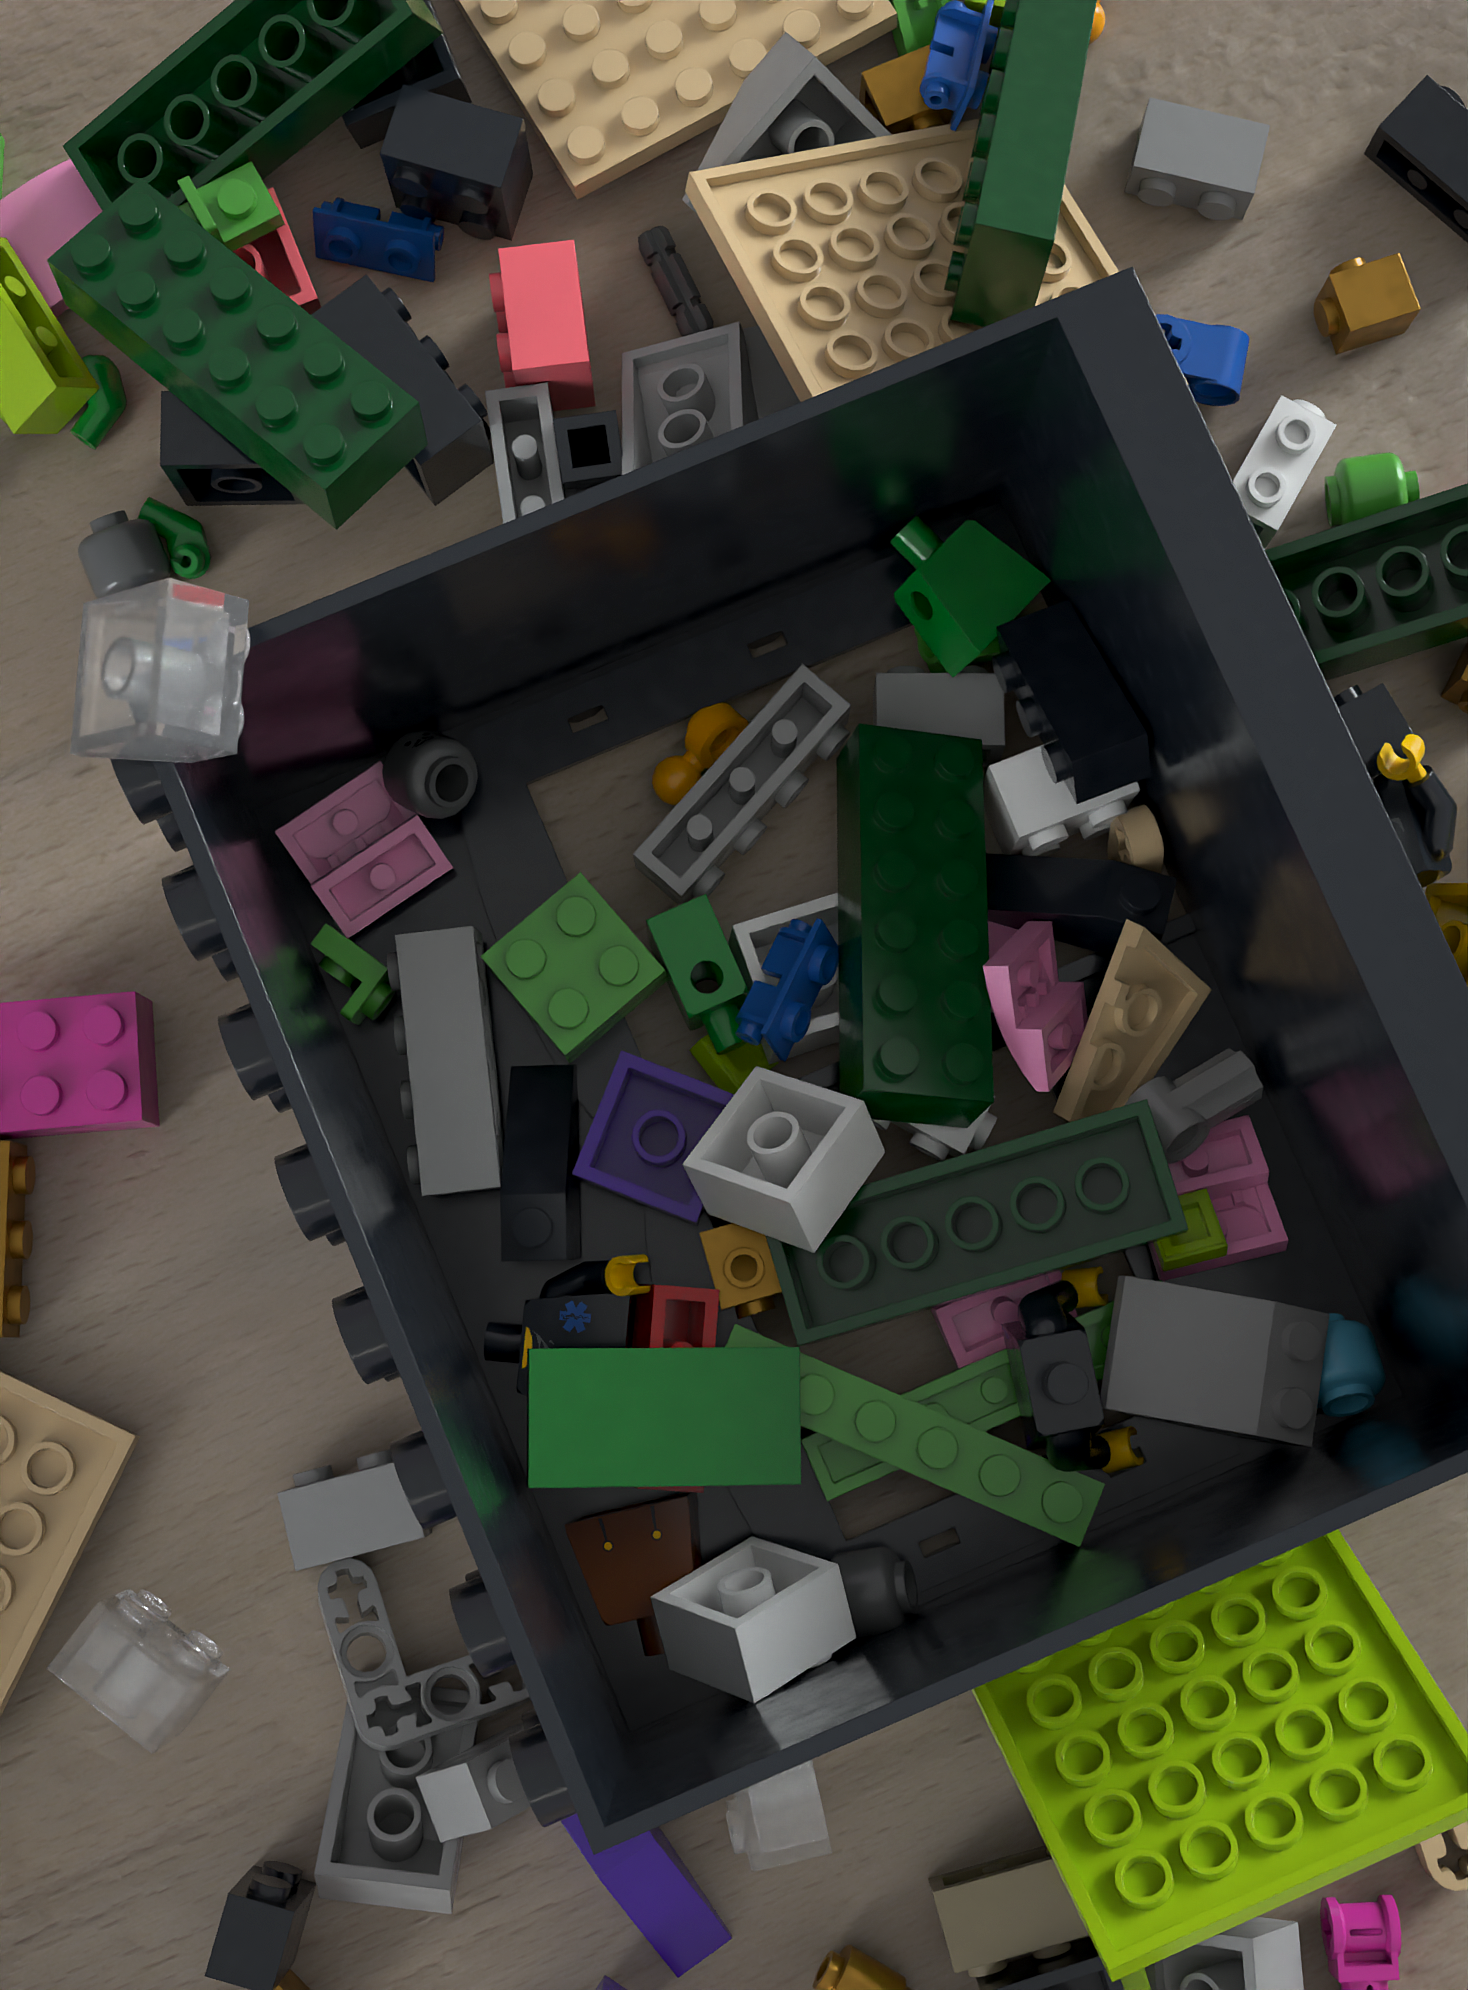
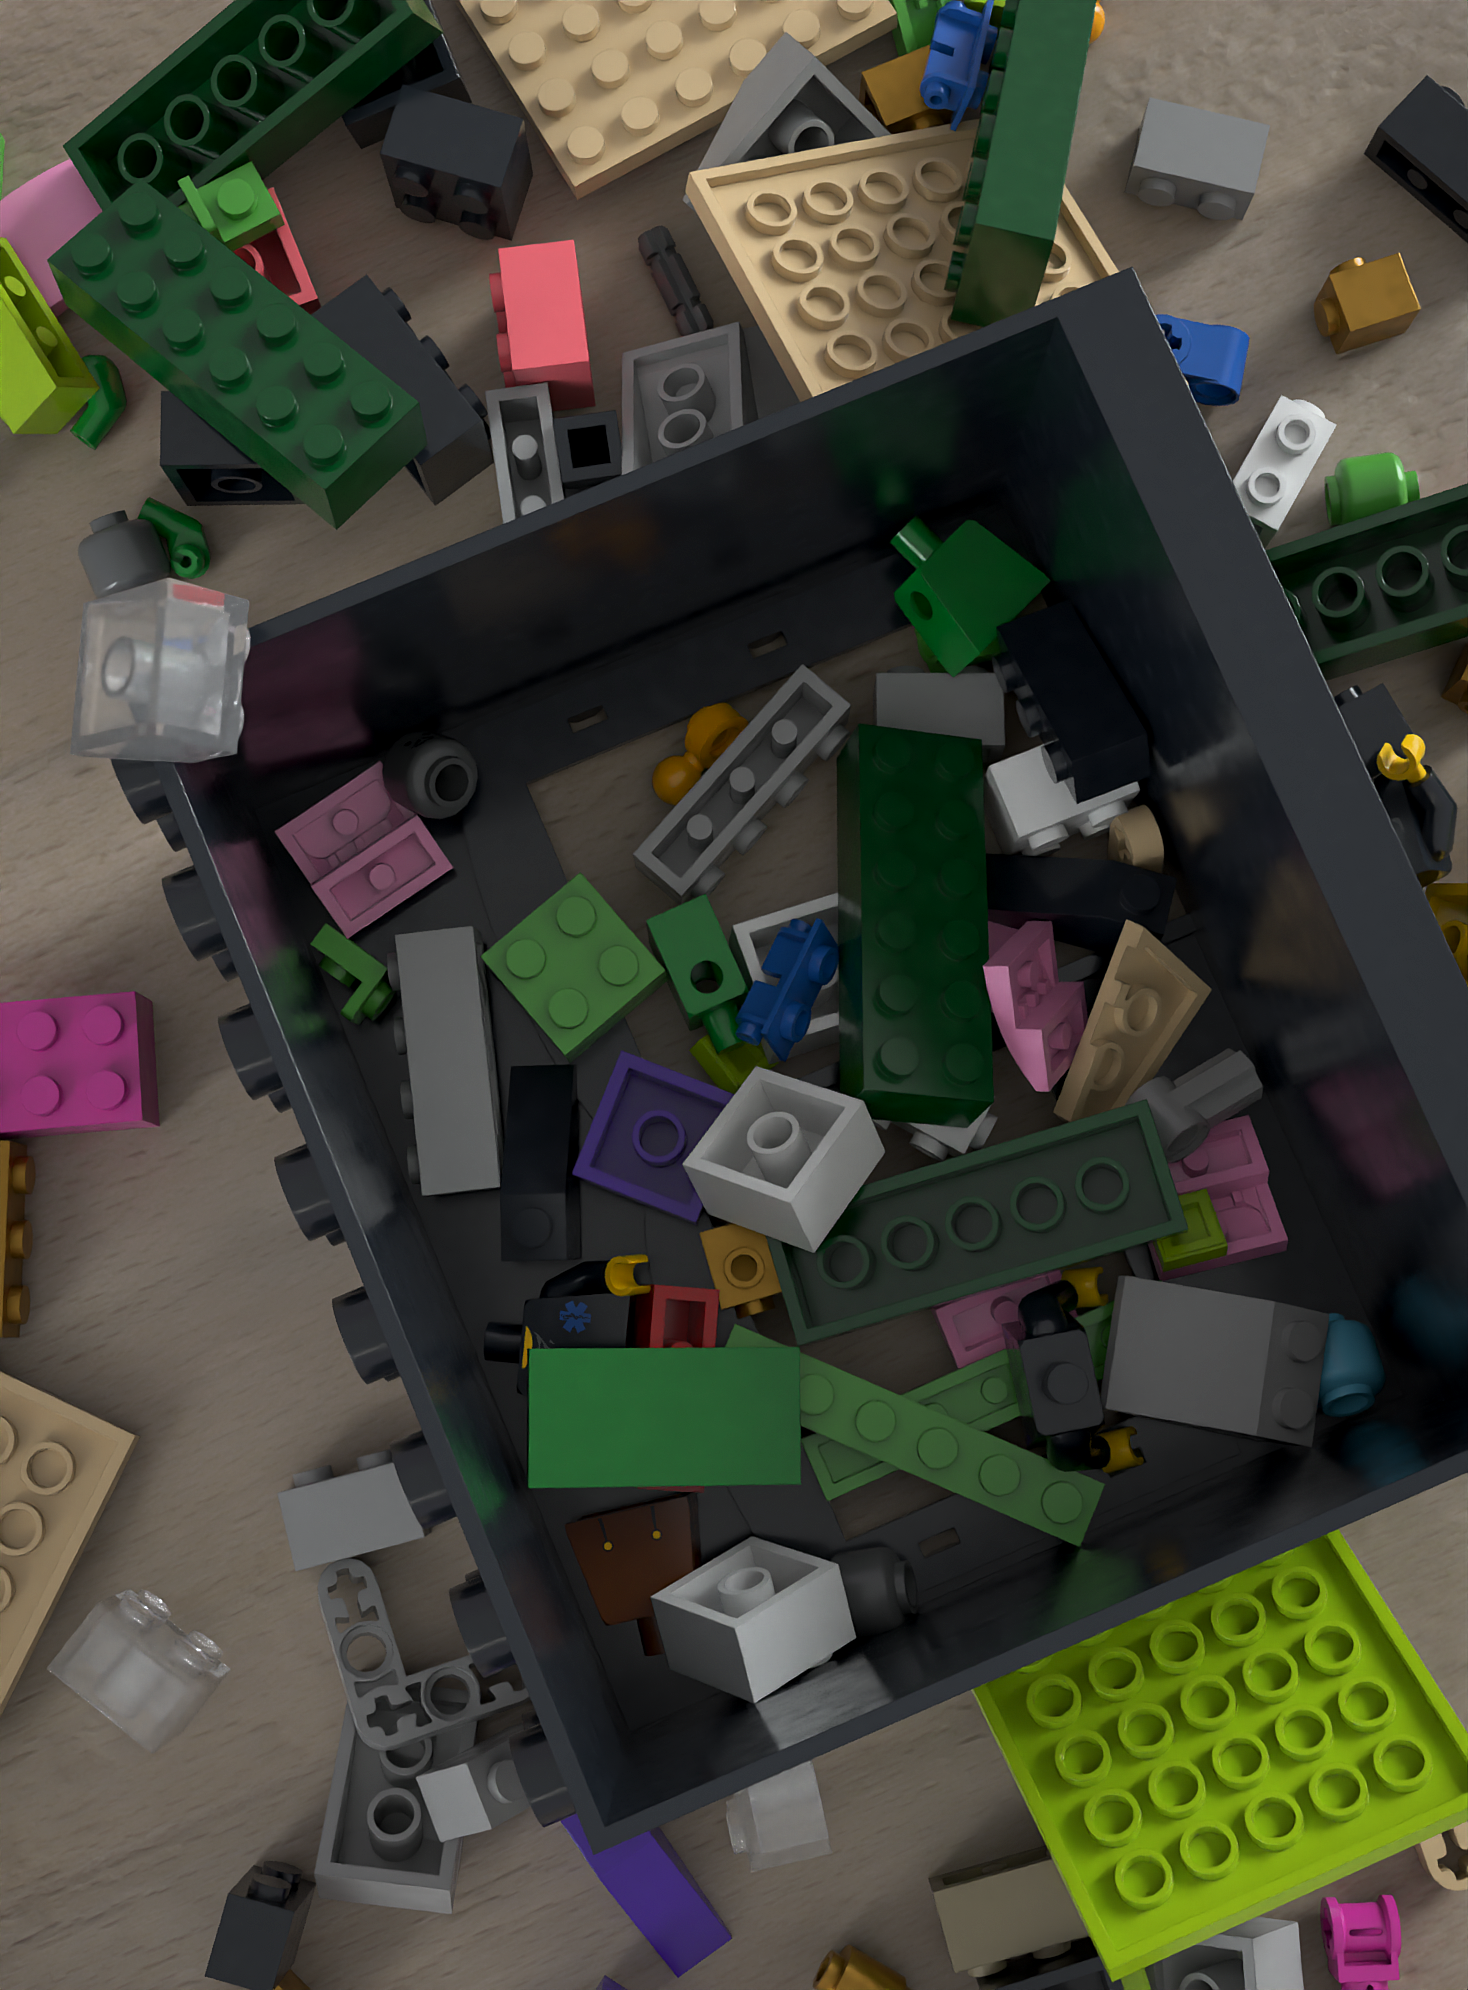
blue hinge [312,197,444,282] -> none

